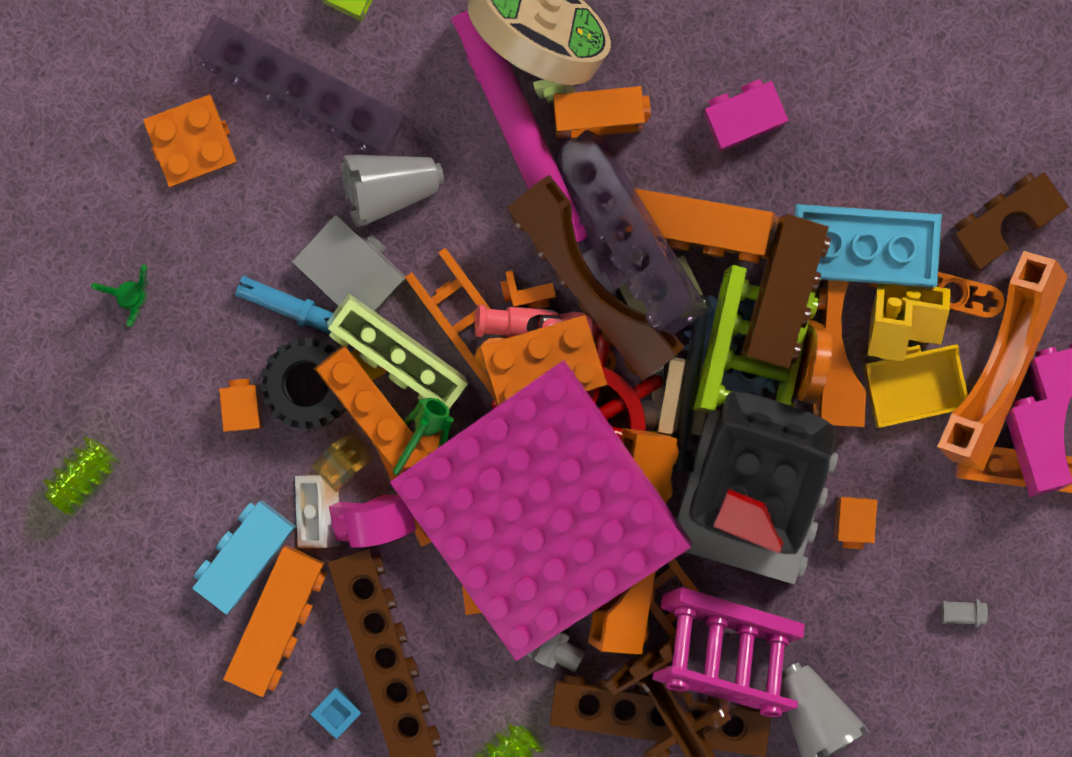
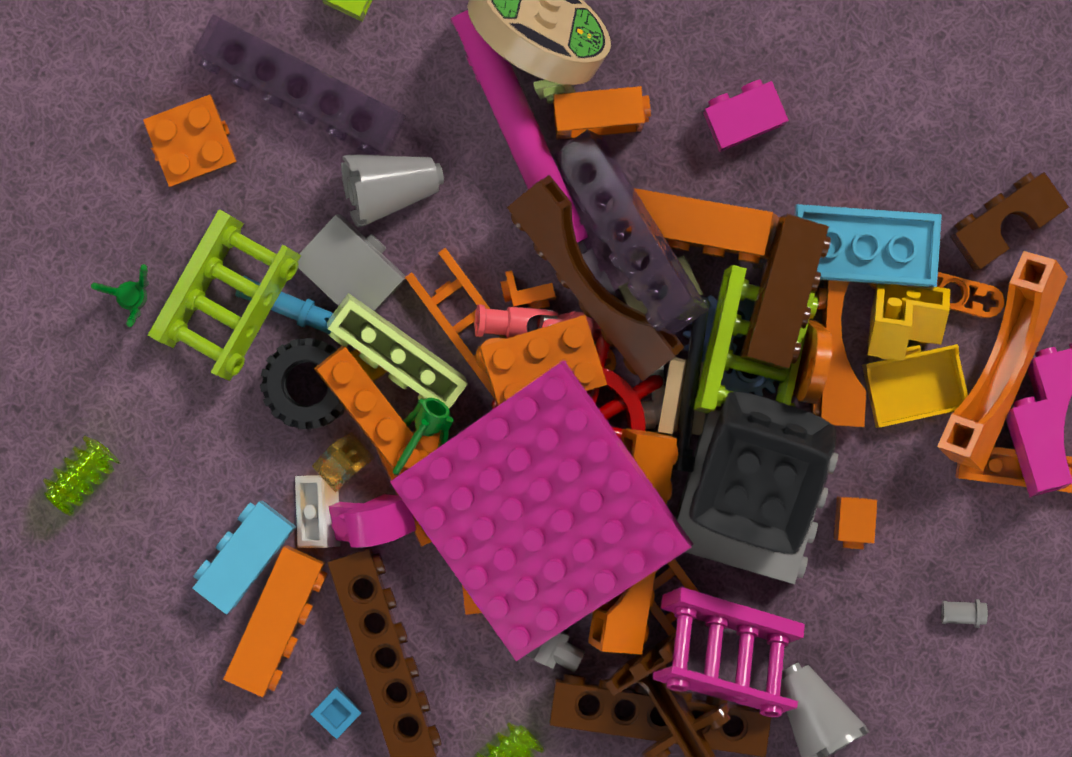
orange brick [219,379,263,432] -> none
red tile [714,489,783,553] -> none
none -> lime fence [148,209,301,381]

